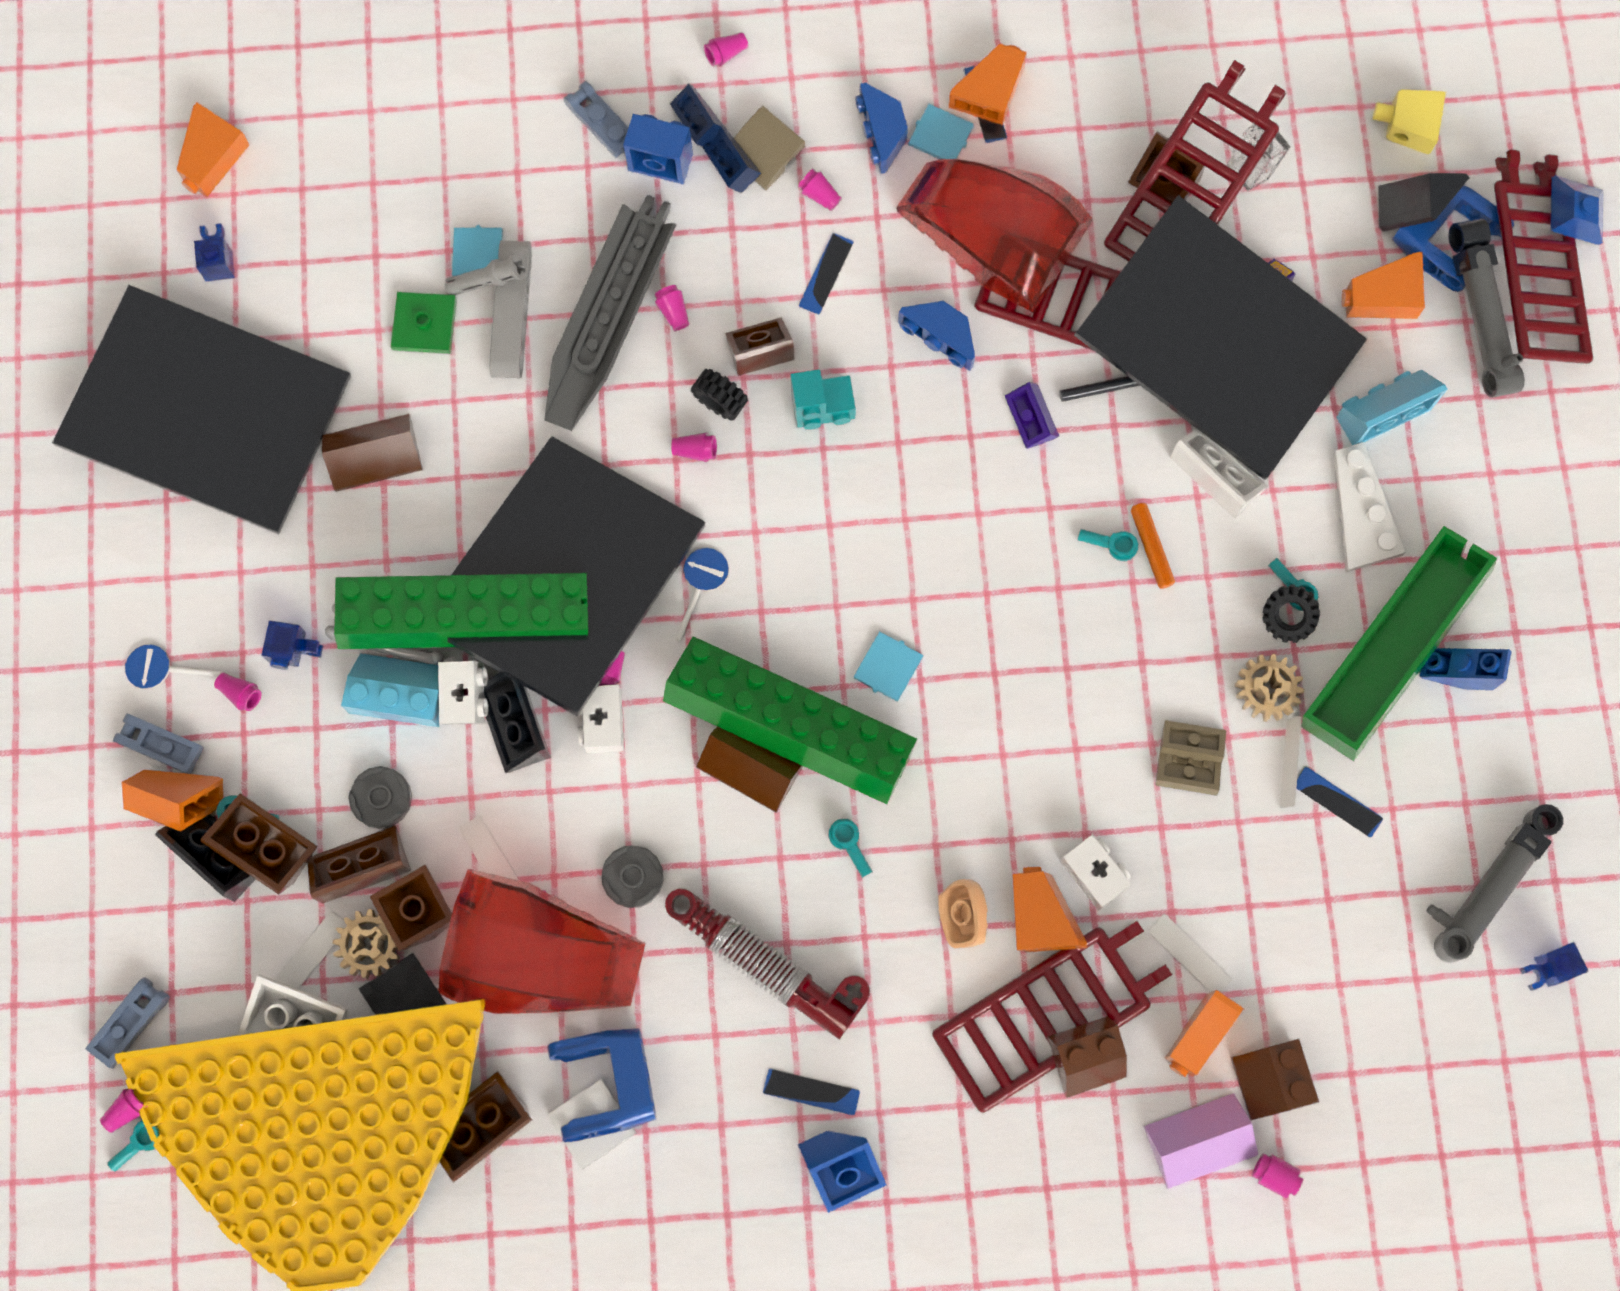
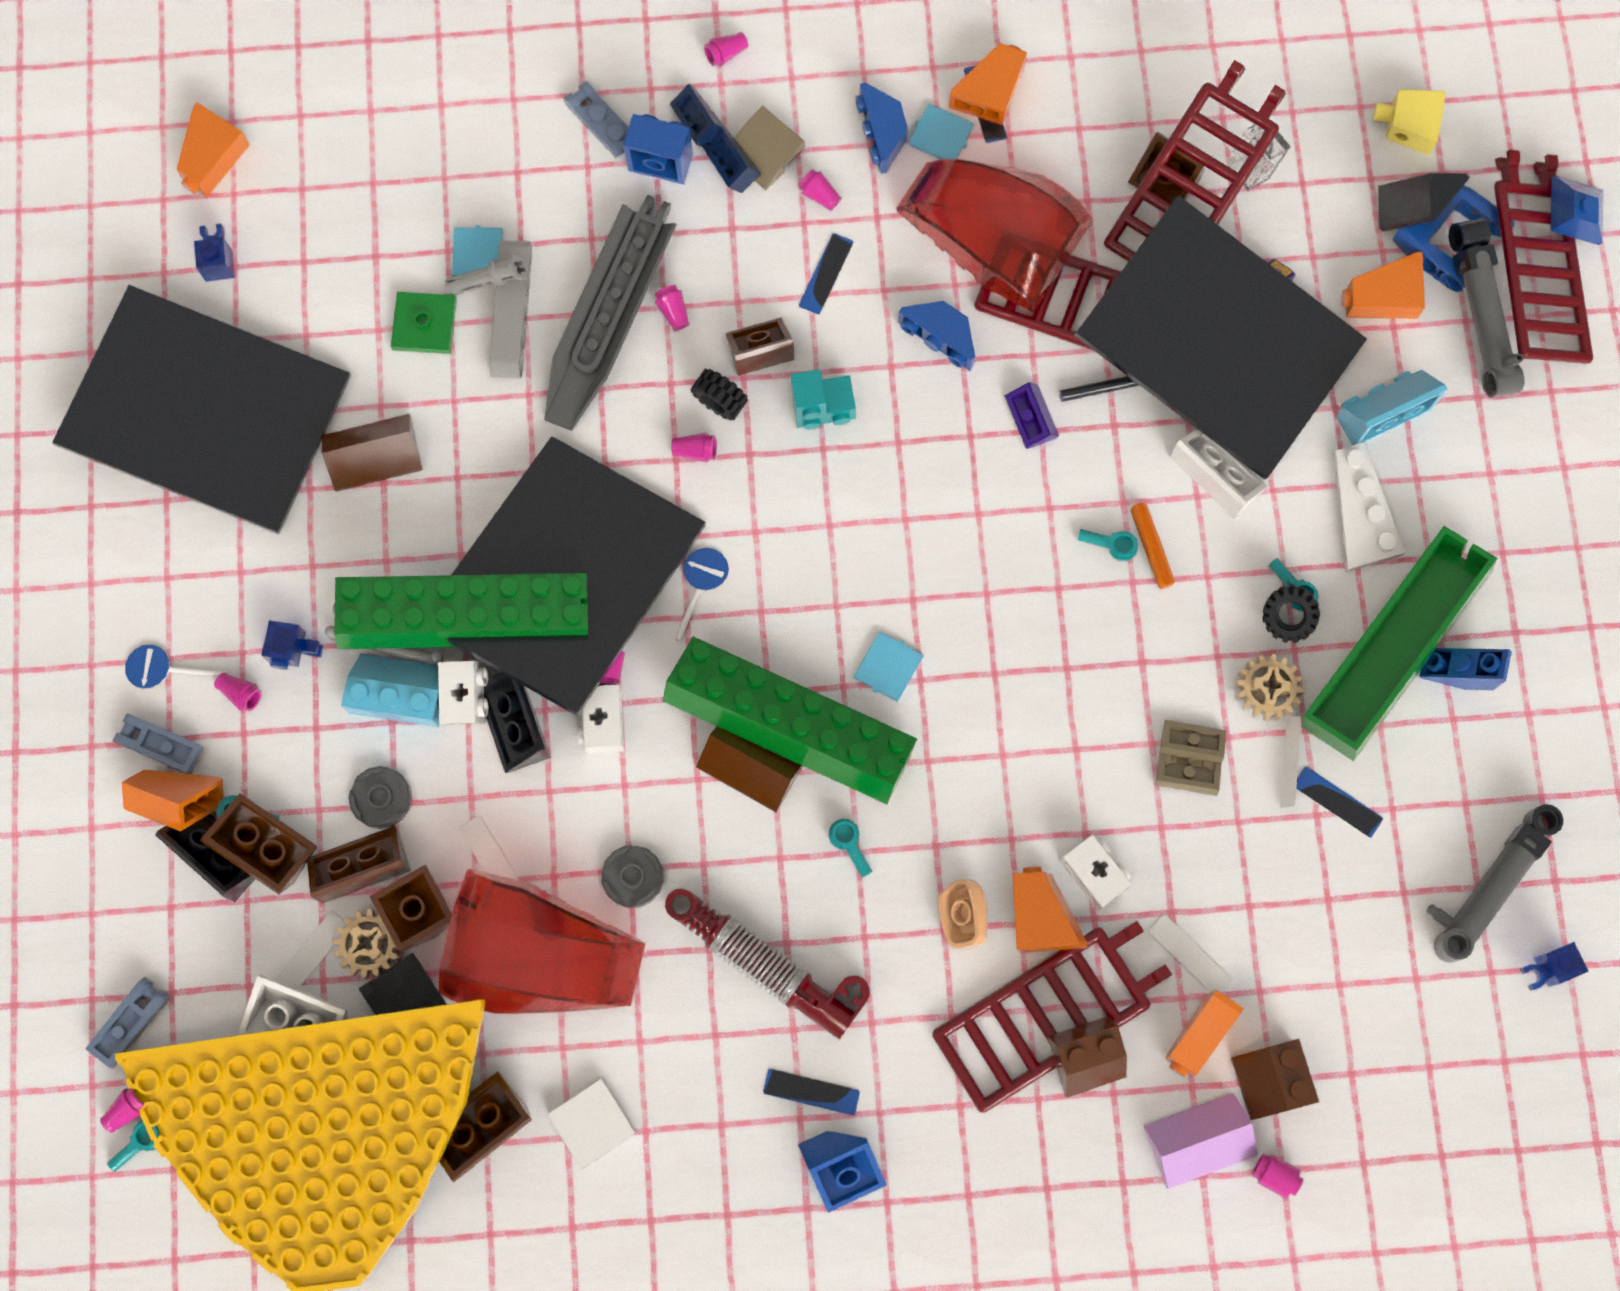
blue connector [547,1028,657,1142] -> none

